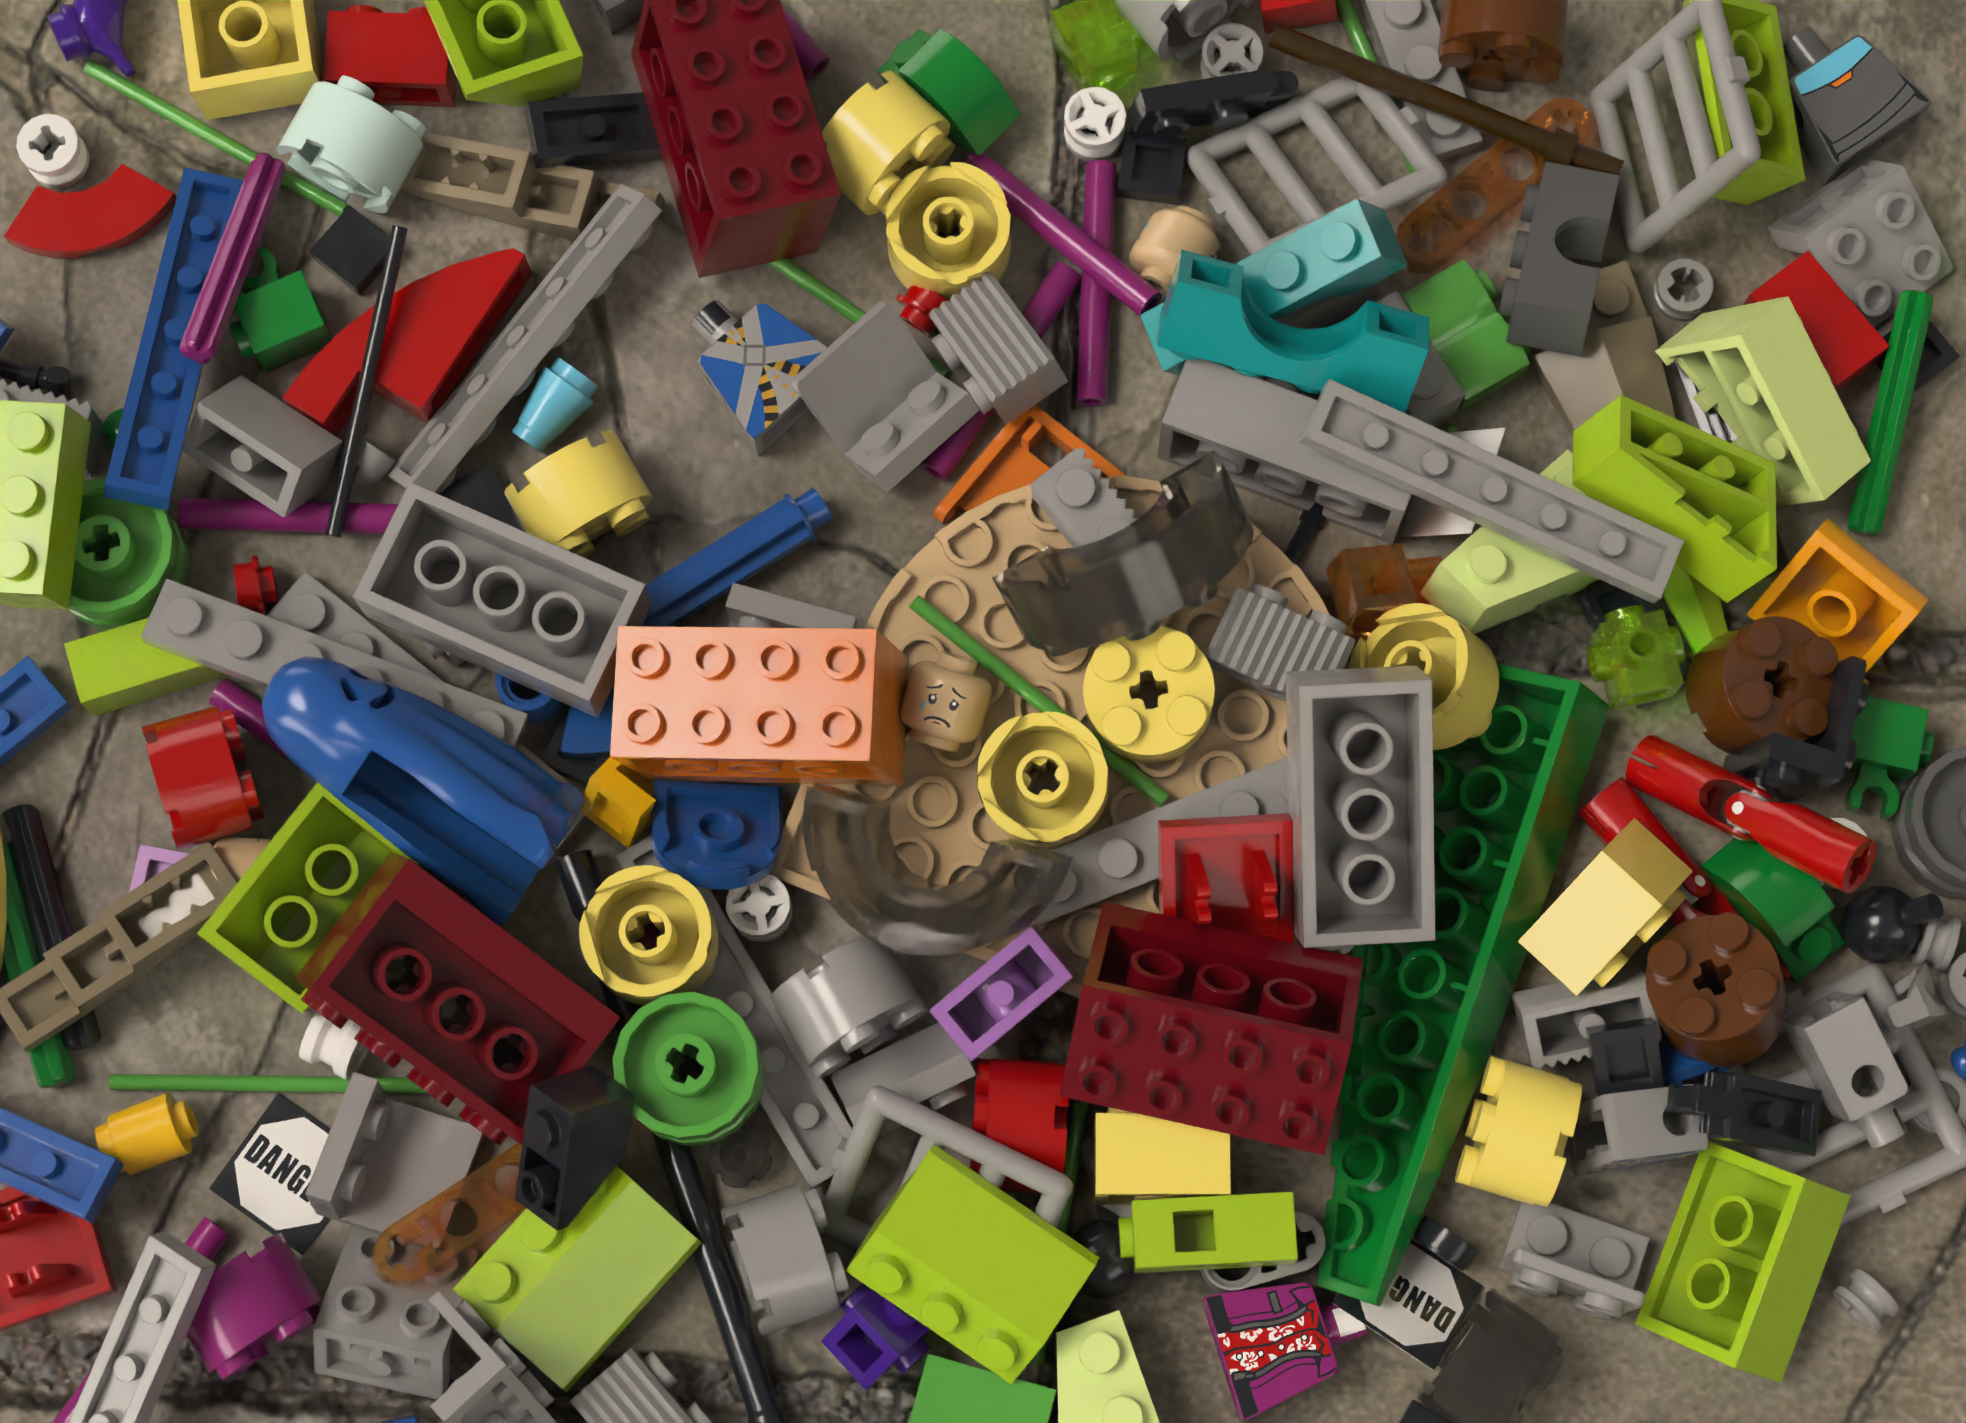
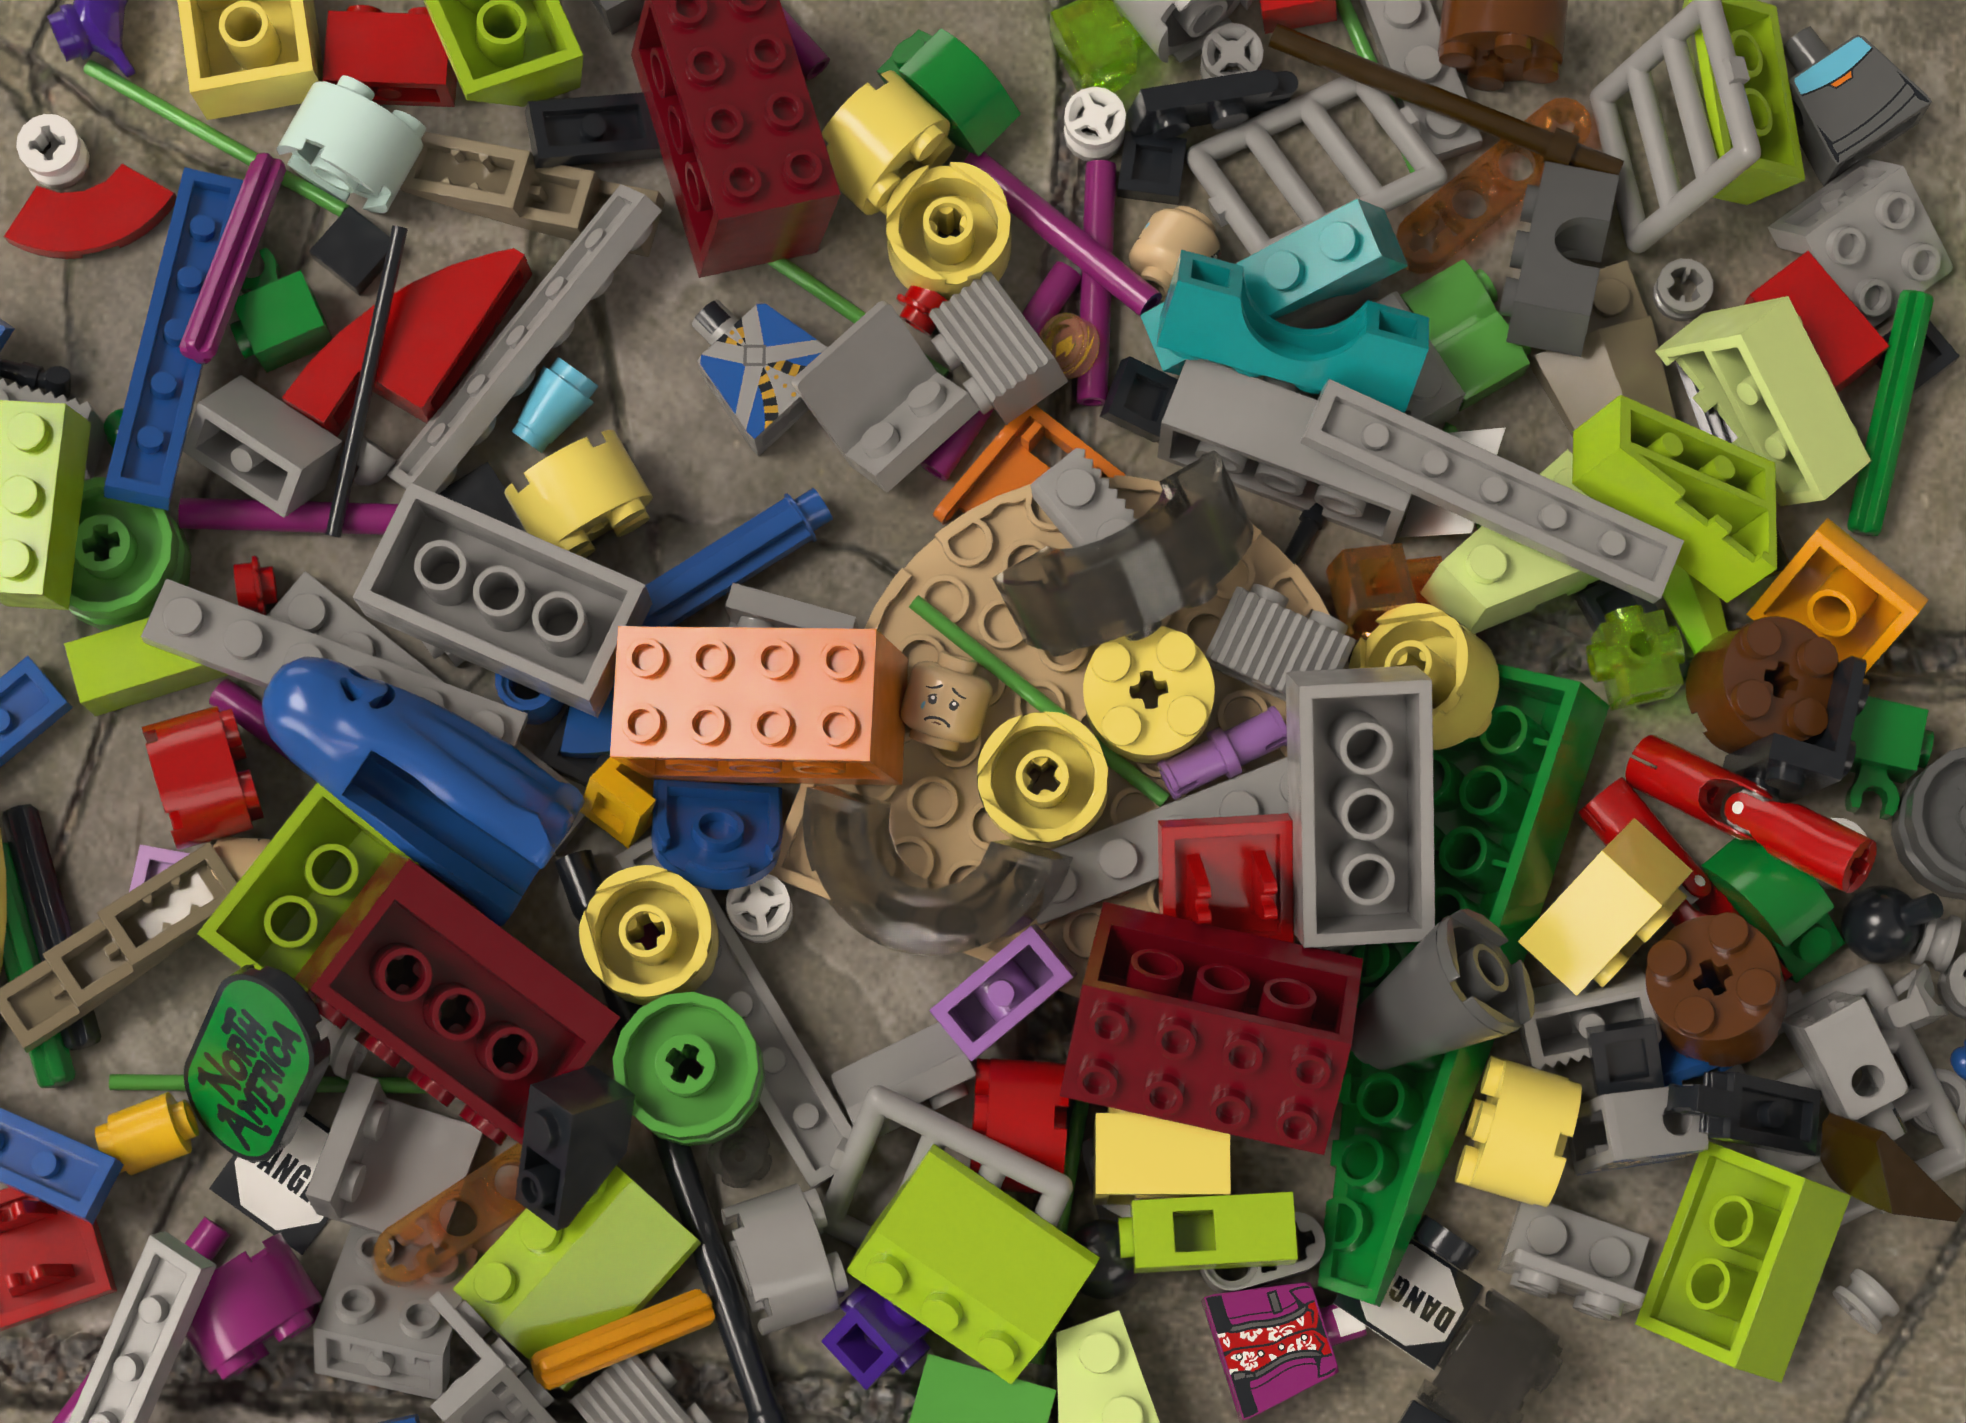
light grey brick [770,932,928,1079] -> none
none -> tile [184,964,331,1162]
none -> light orange axle [530,1289,715,1390]
none -> clear yellow tile [1039,313,1100,379]
none -> black tile [1099,356,1178,442]
none -> medium lavender pin [1157,706,1287,800]
none -> dark grey cone [1351,909,1534,1070]
none -> dark brown slope [1820,1113,1964,1222]

